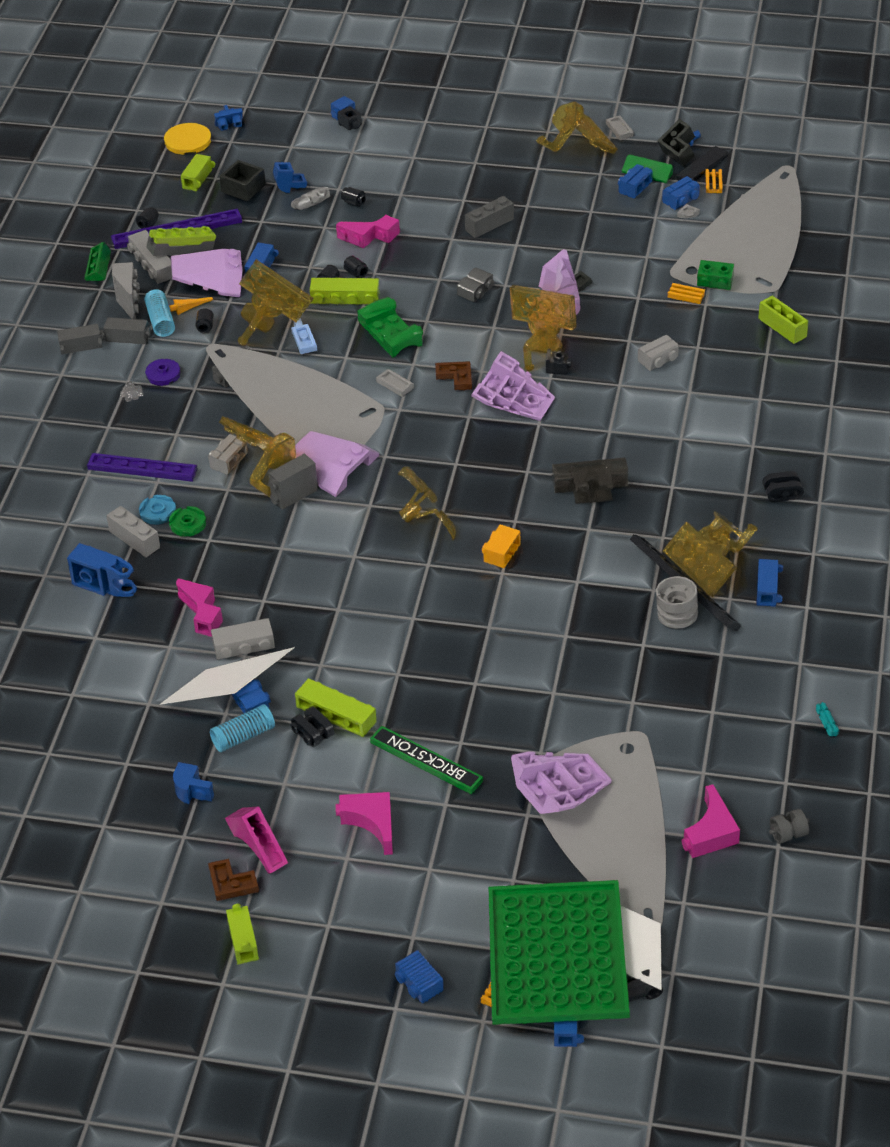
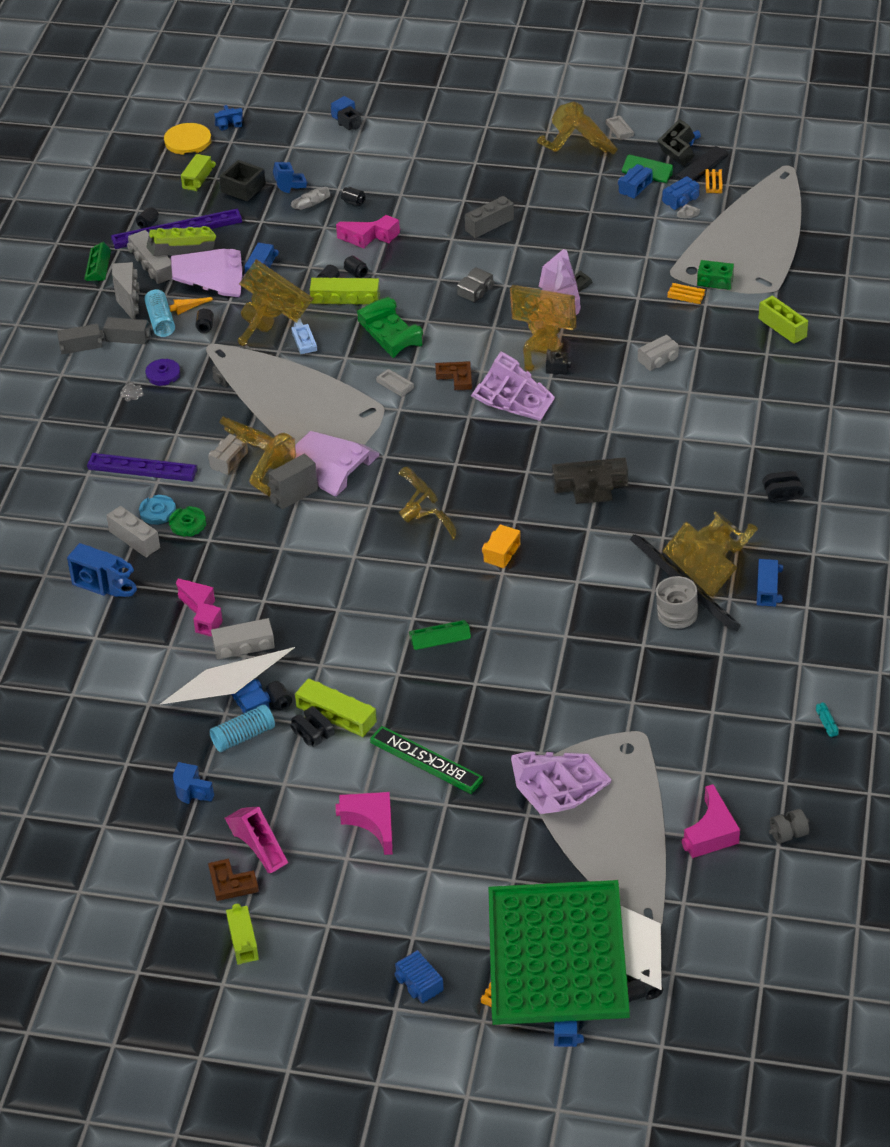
none -> black brick [266,681,292,710]
none -> green slope [408,620,471,650]

